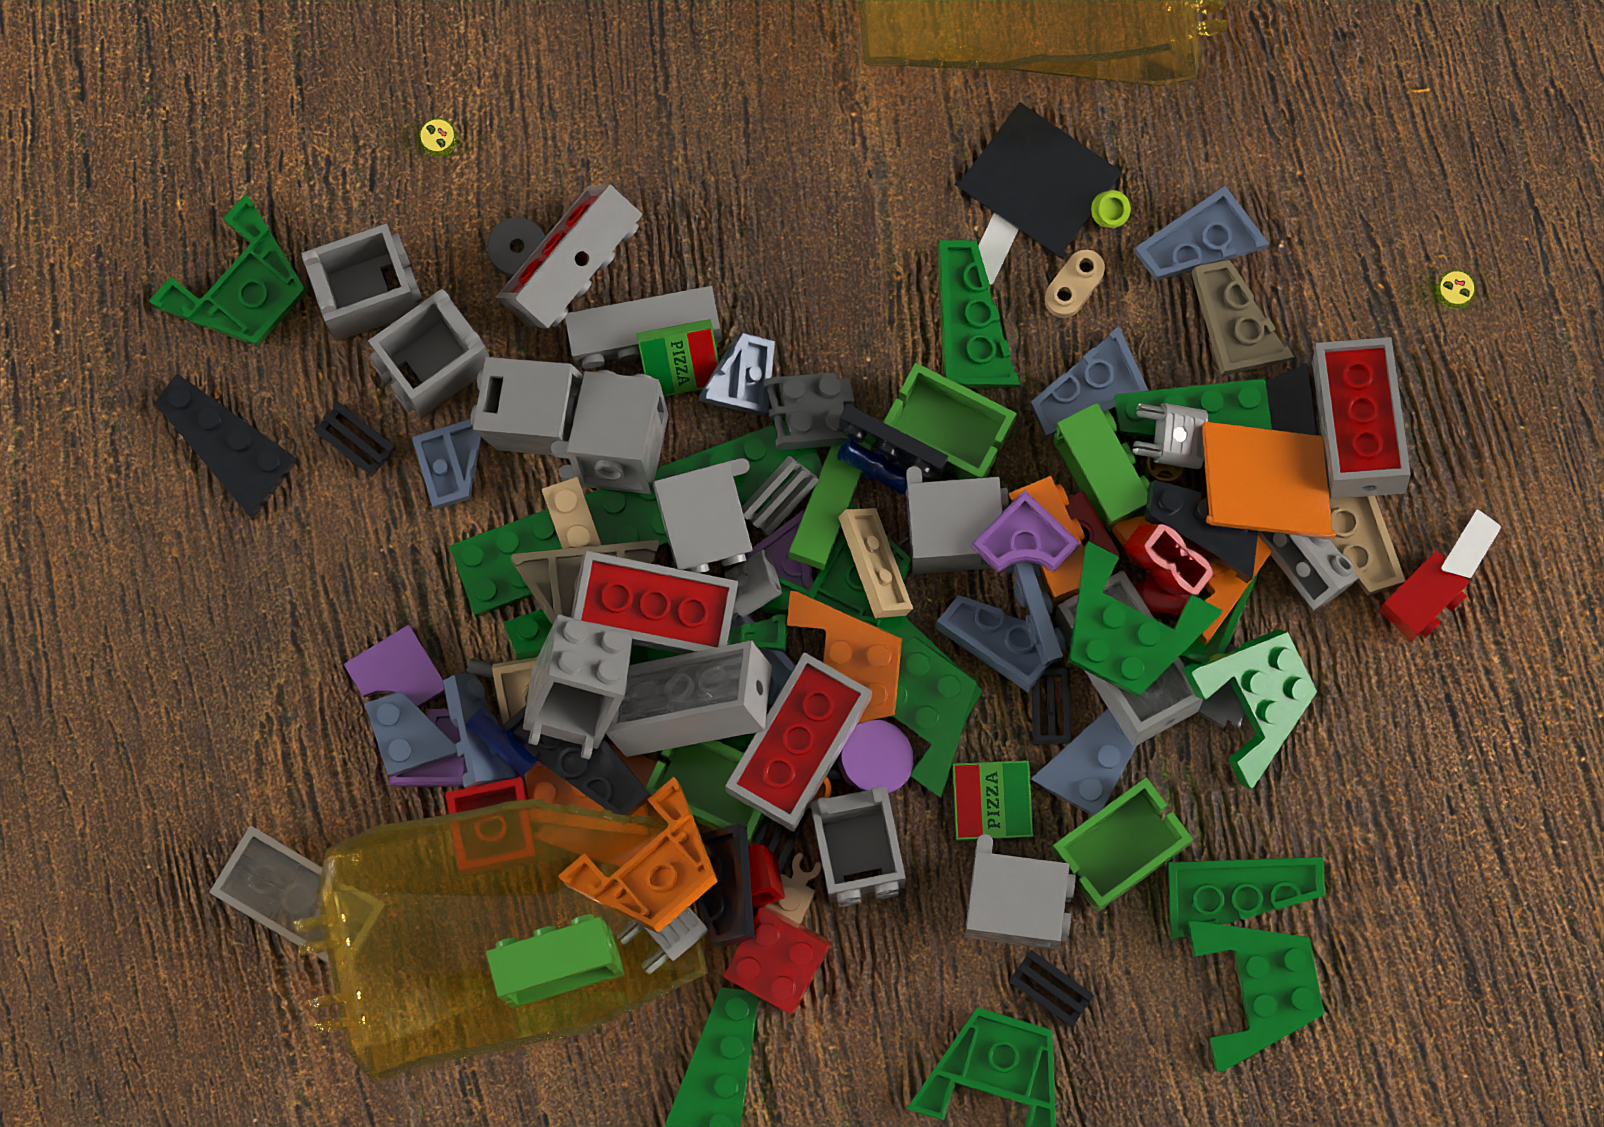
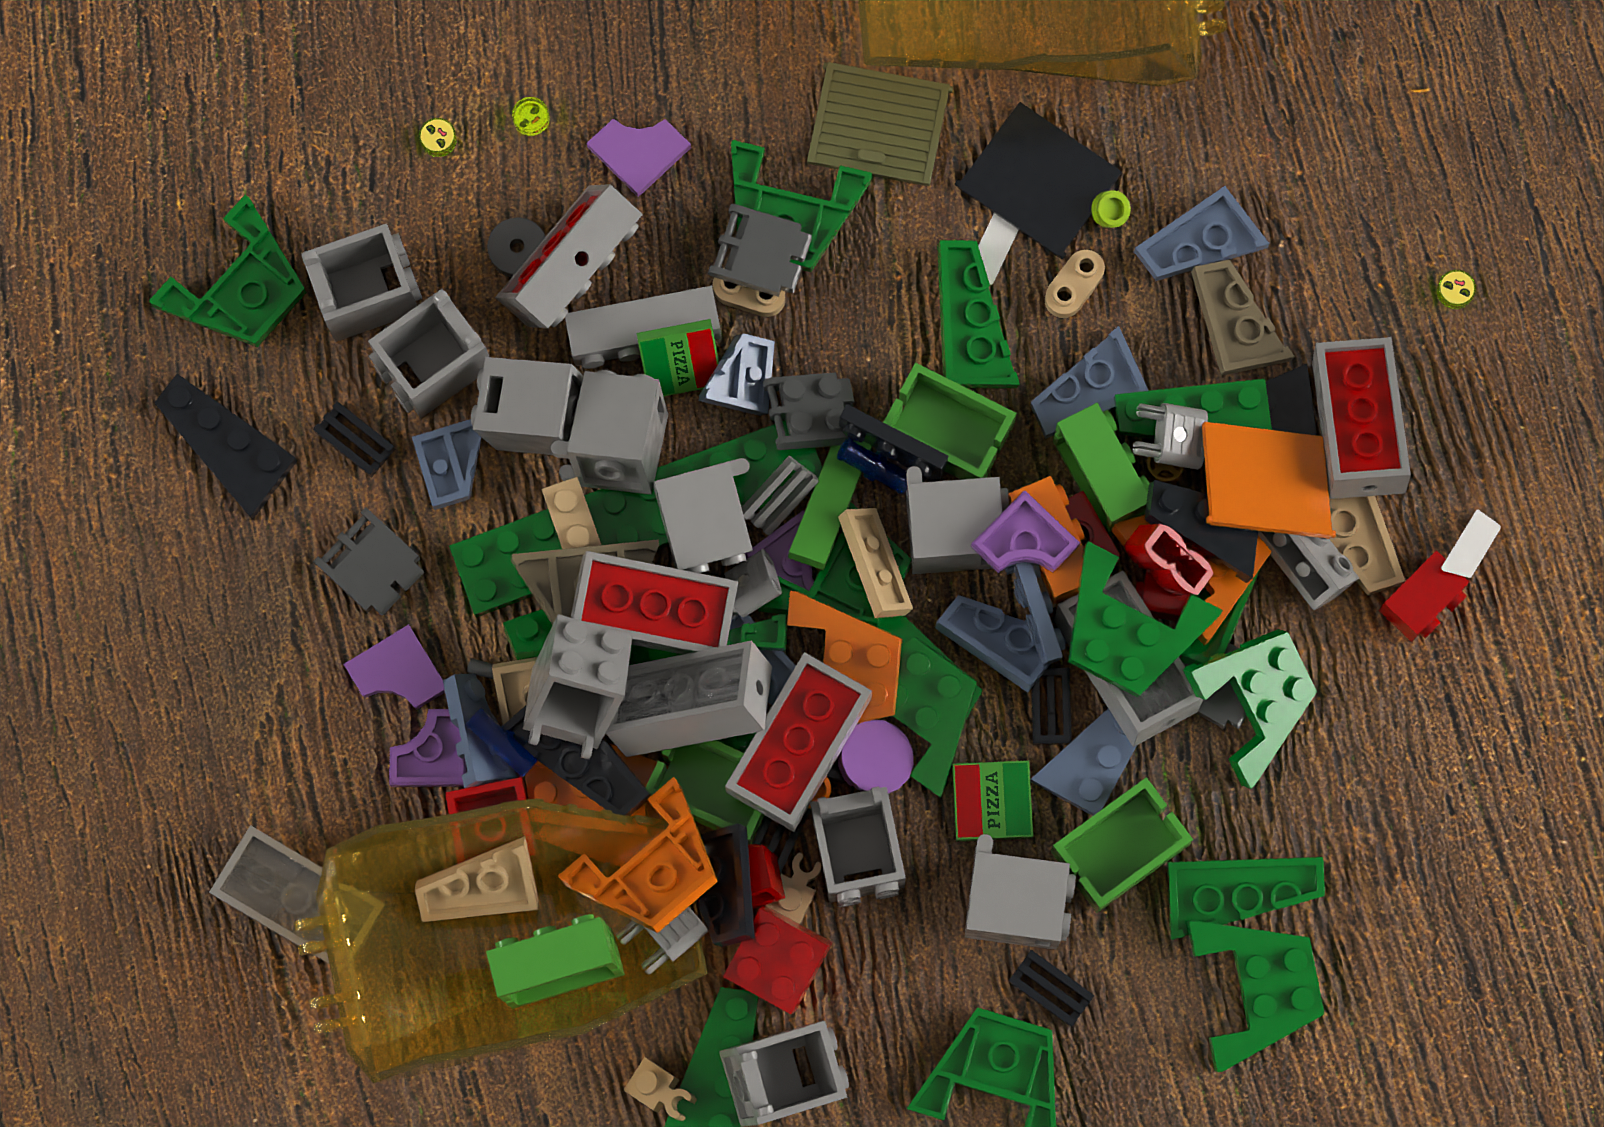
sand blue wing [365,691,457,777] -> none
none -> dark grey plate [313,507,424,616]
none -> tan wing [415,836,539,922]
none -> clear neon green tile [512,97,550,136]
none -> medium lavender tile [587,119,691,197]
none -> tan plate [624,1057,697,1121]
none -> dark grey plate [708,204,812,297]
none -> tan plate [713,267,785,317]
none -> light grey container [719,1021,849,1127]
none -> green wing [731,140,872,272]
none -> olive piece [807,62,954,187]

